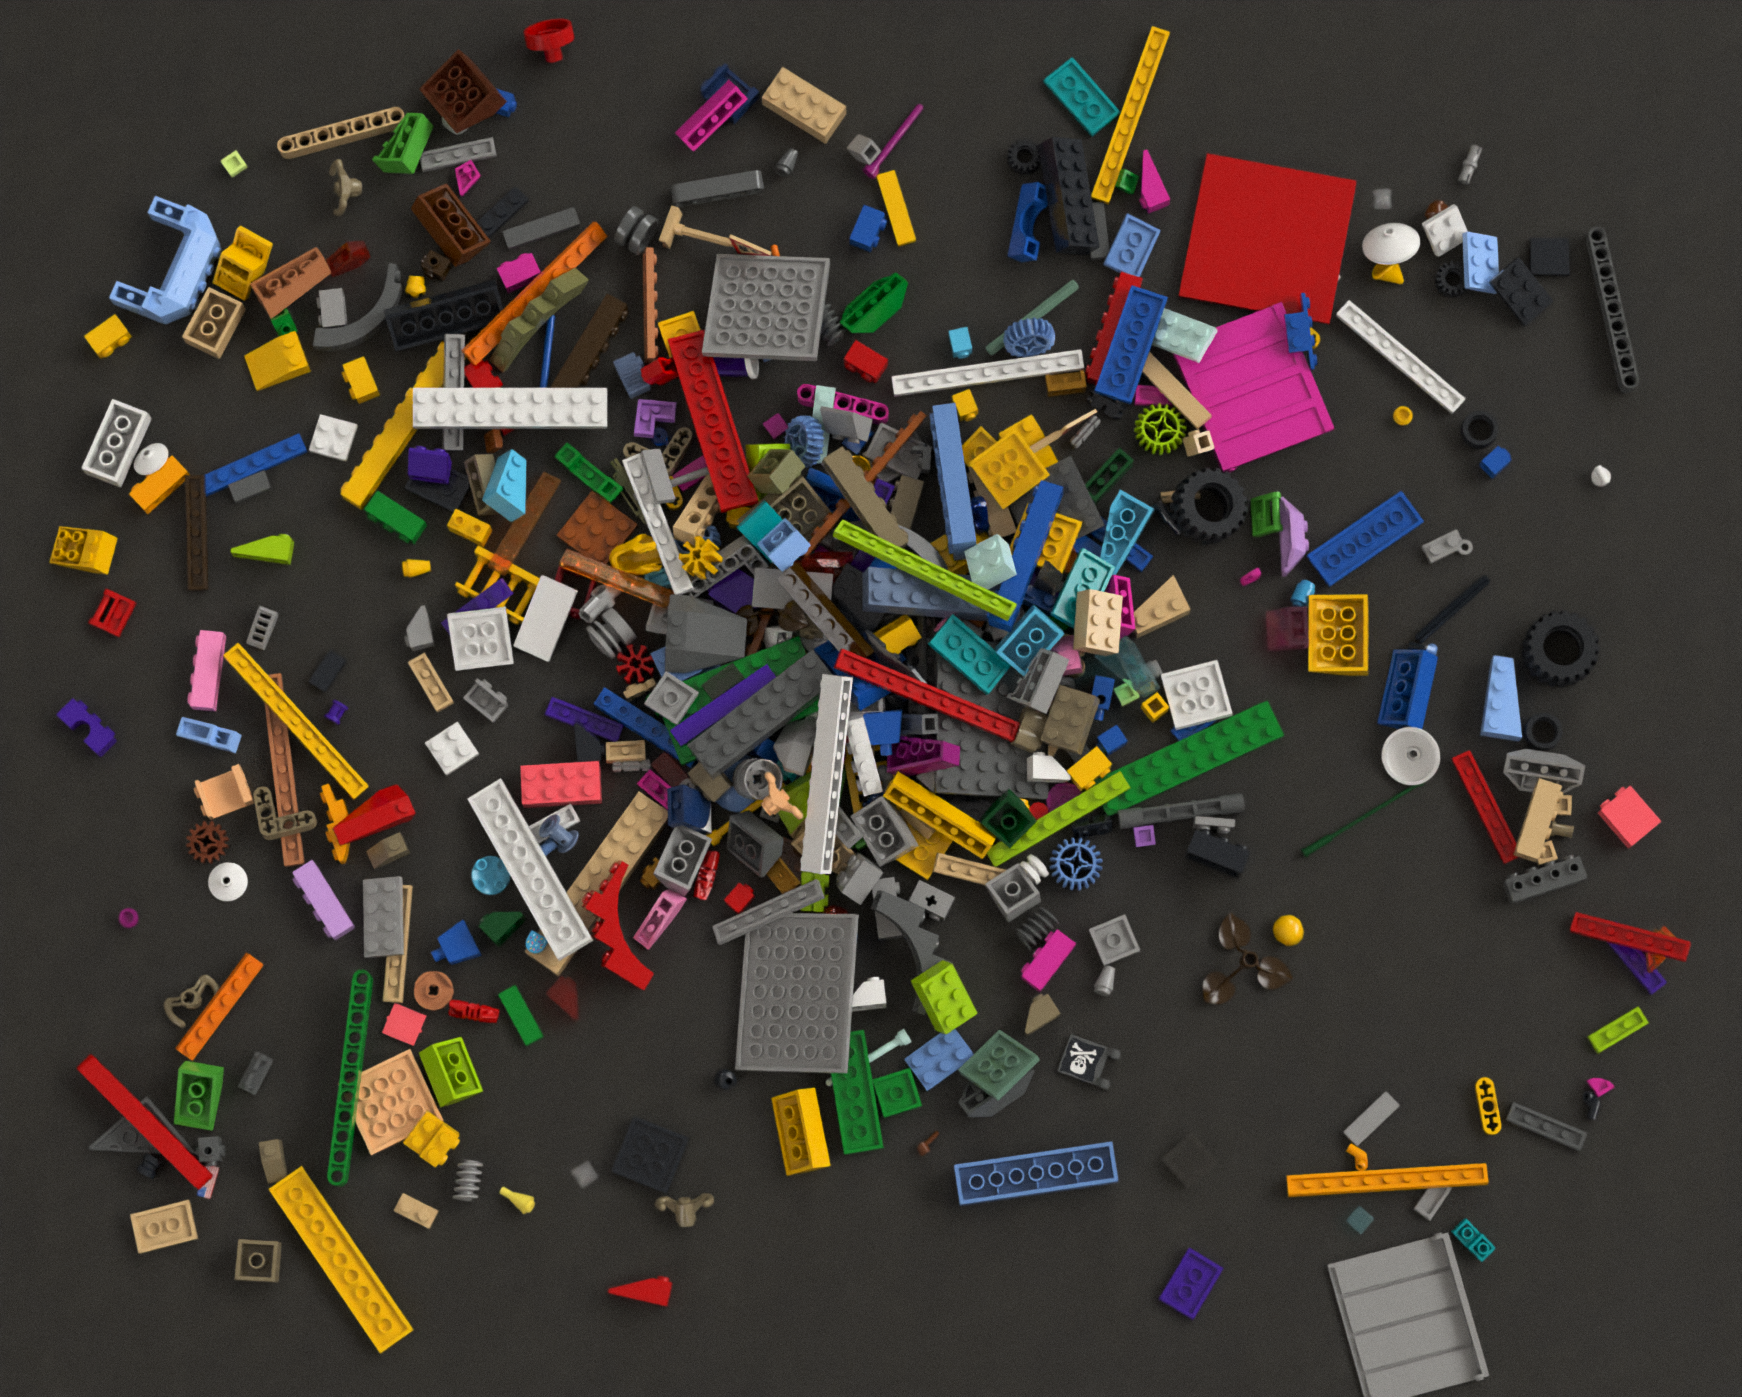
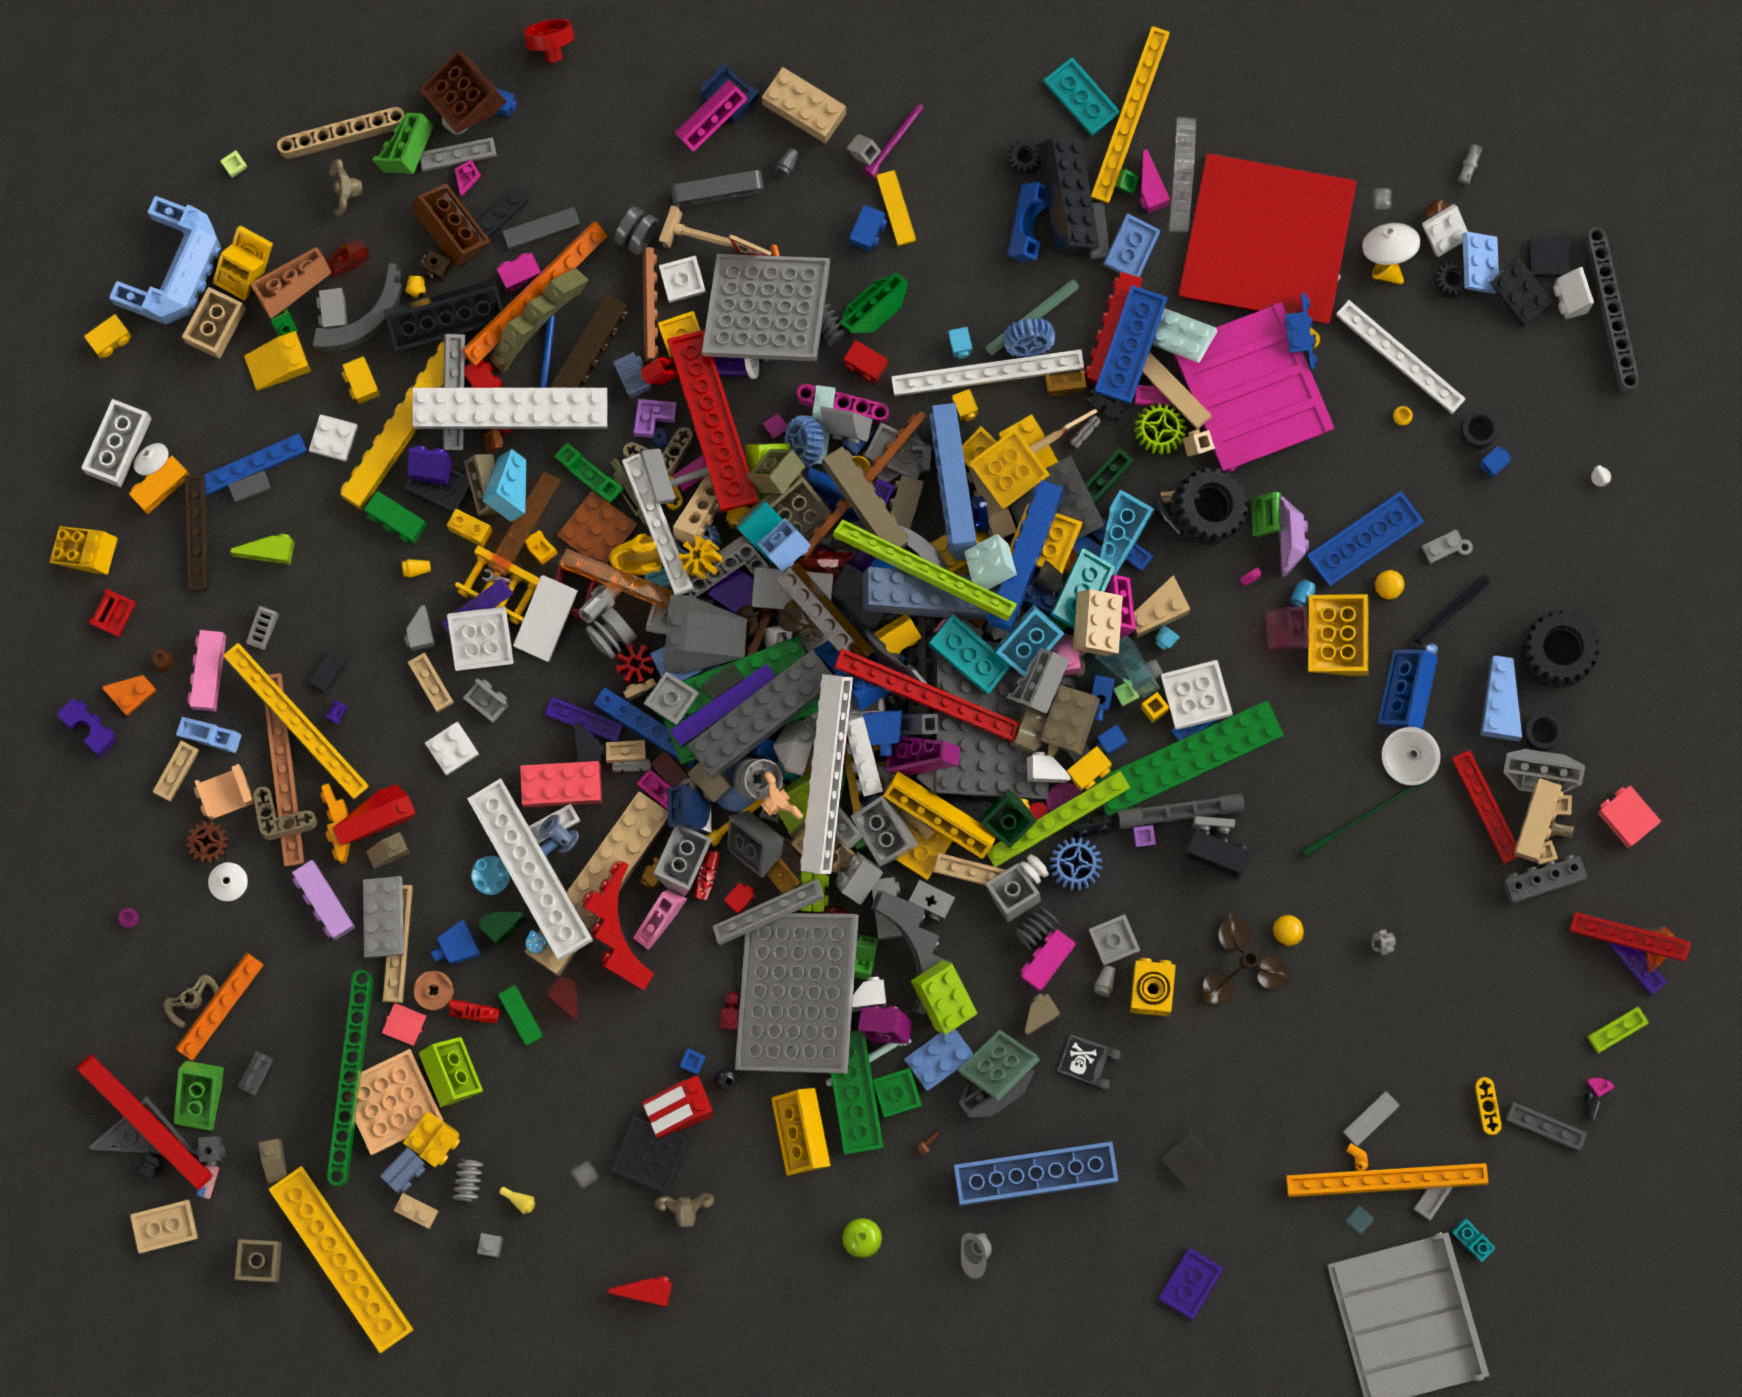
none -> orange wing [102,675,157,716]
none -> reddish brown hat [152,650,174,672]
none -> tan plate [153,741,199,802]
none -> sand blue brick [380,1147,426,1193]
none -> light grey brick [477,1233,503,1258]
none -> light grey hand [482,569,510,584]
none -> yellow bracket [525,530,558,565]
none -> red slope [642,1075,713,1139]
none -> white plate [659,256,706,303]
none -> blue plate [680,1048,706,1075]
none -> dark red plate [720,991,740,1030]
none -> lime cylinder [842,1218,882,1258]
none -> bright green slope [854,935,878,980]
none -> magenta brick [858,1005,912,1044]
none -> light grey piece [961,1233,992,1279]
none -> yellow brick [1130,958,1176,1017]
none -> medium azure hat [1155,625,1180,650]
none -> clear beam [1169,117,1196,233]
none -> light grey gear [1371,929,1396,955]
none -> yellow hair [1375,570,1405,600]
none -> white slope [1553,267,1594,319]

